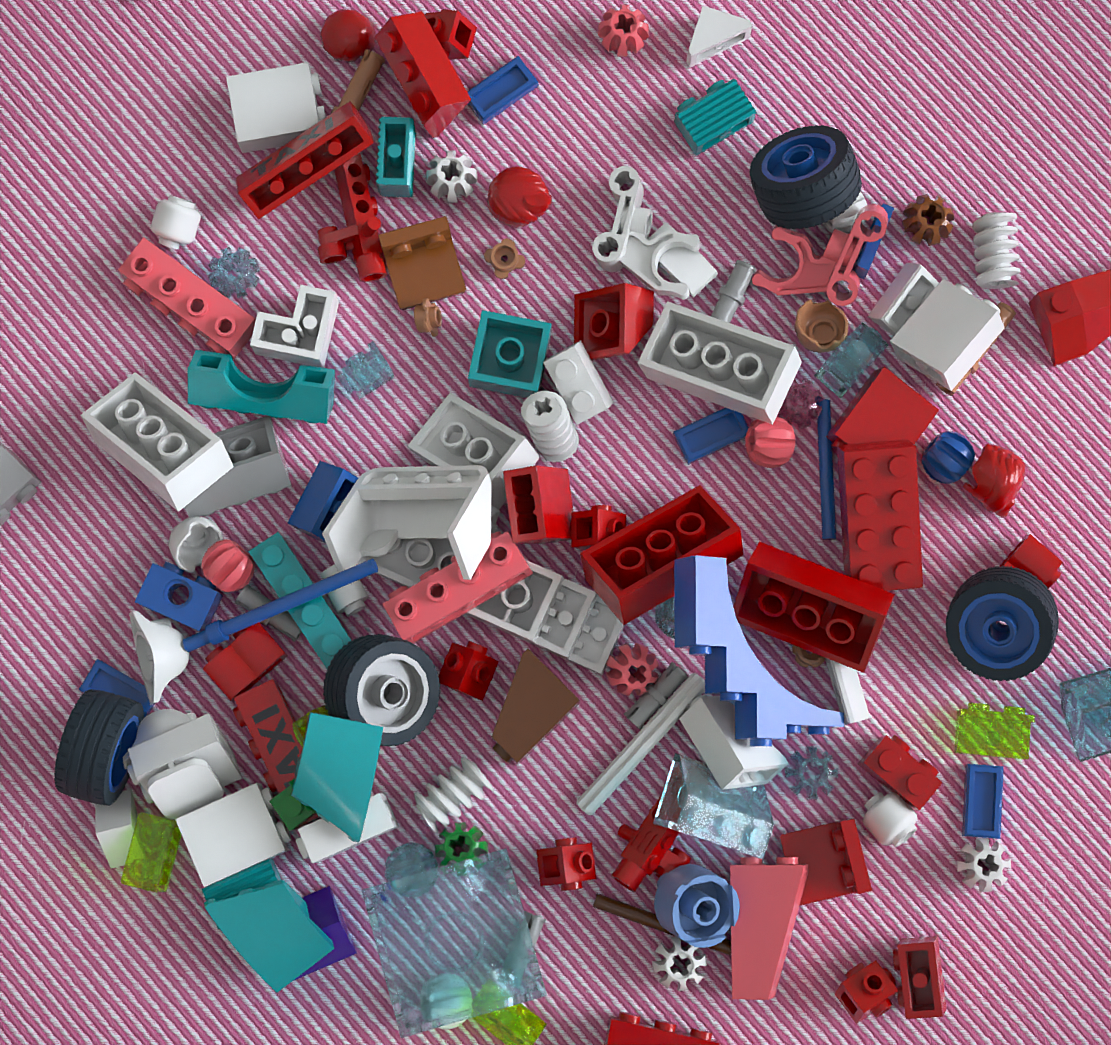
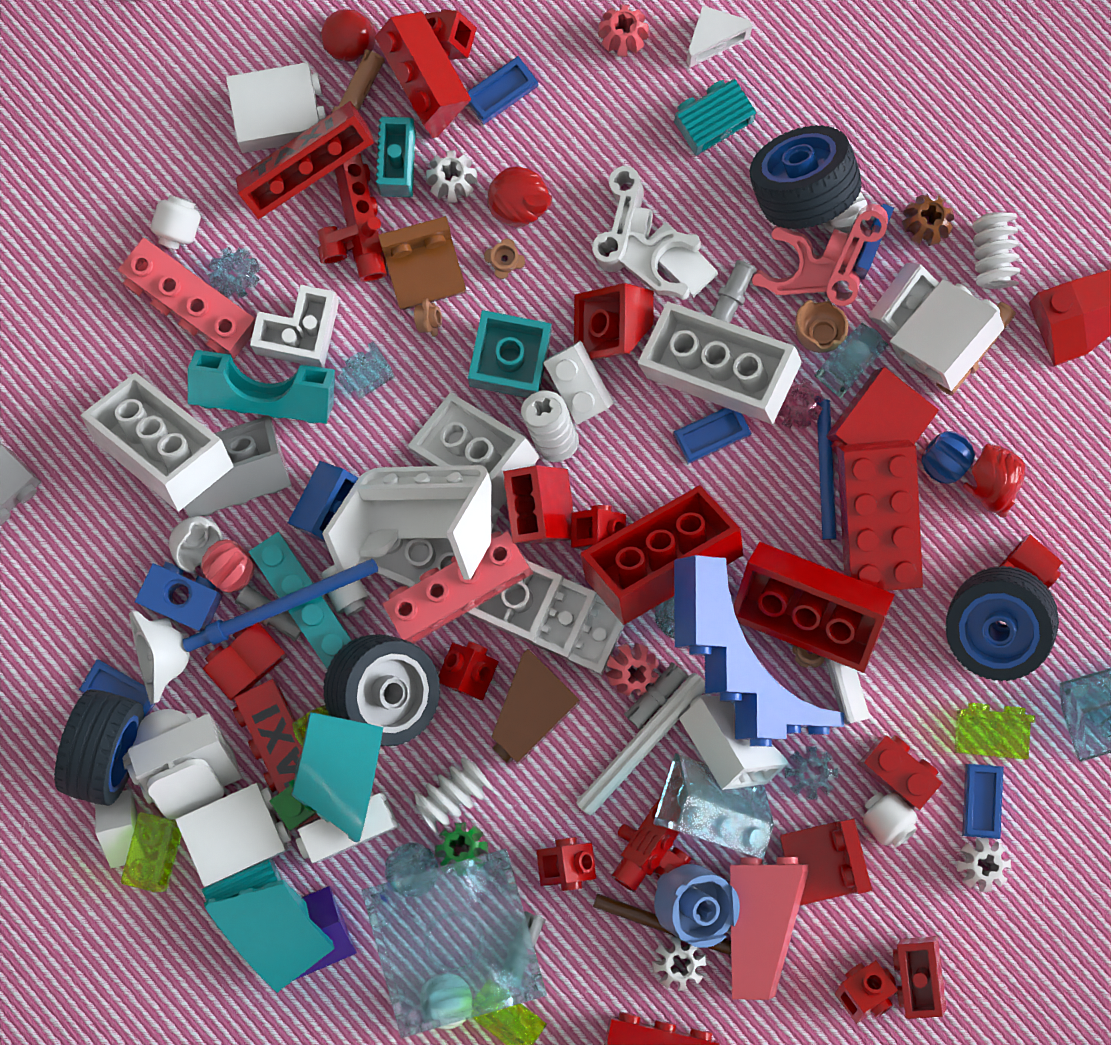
coral piece [745,417,795,468] -> none

